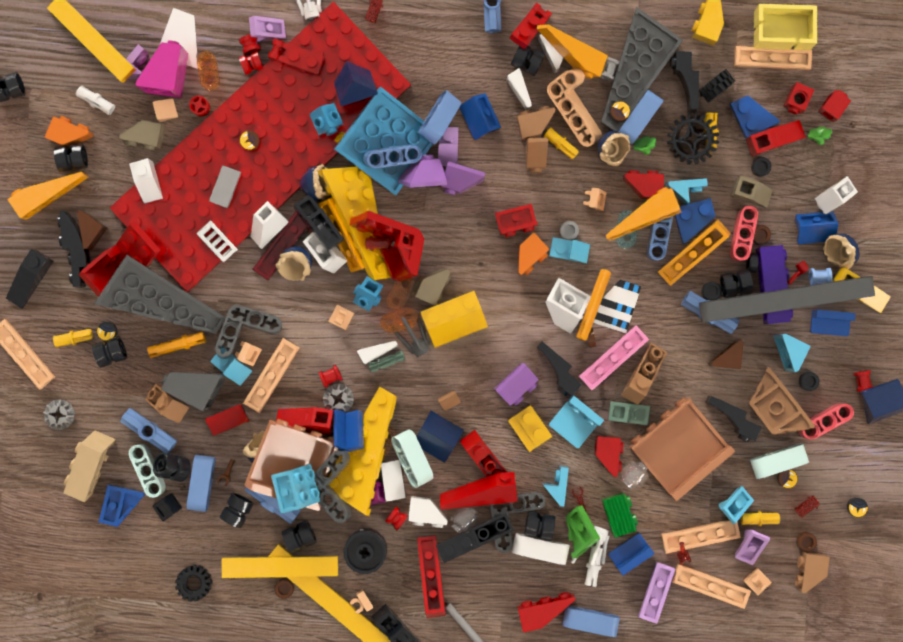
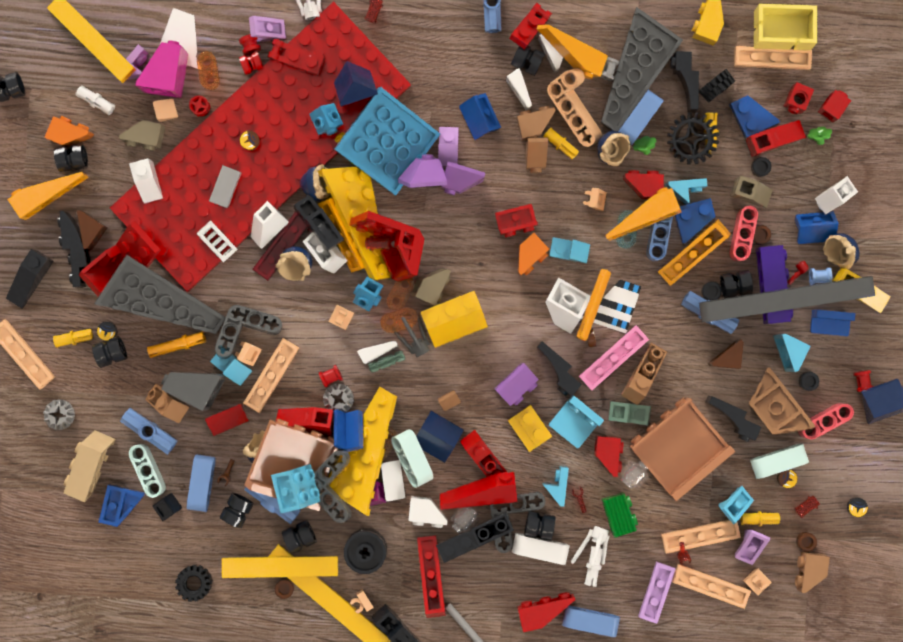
black wheel [153,452,190,482] -> none
medium blue beam [363,145,422,168] -> none
red wheel [385,506,408,531] -> none
medium blue beam [418,90,462,145] -> none
light grey tile [559,221,579,240] -> none
bright green wing [566,505,600,559] -> none
blue panel [608,533,655,575] -> none
tile [610,101,630,122] -> none
black tile [746,254,758,273] -> none

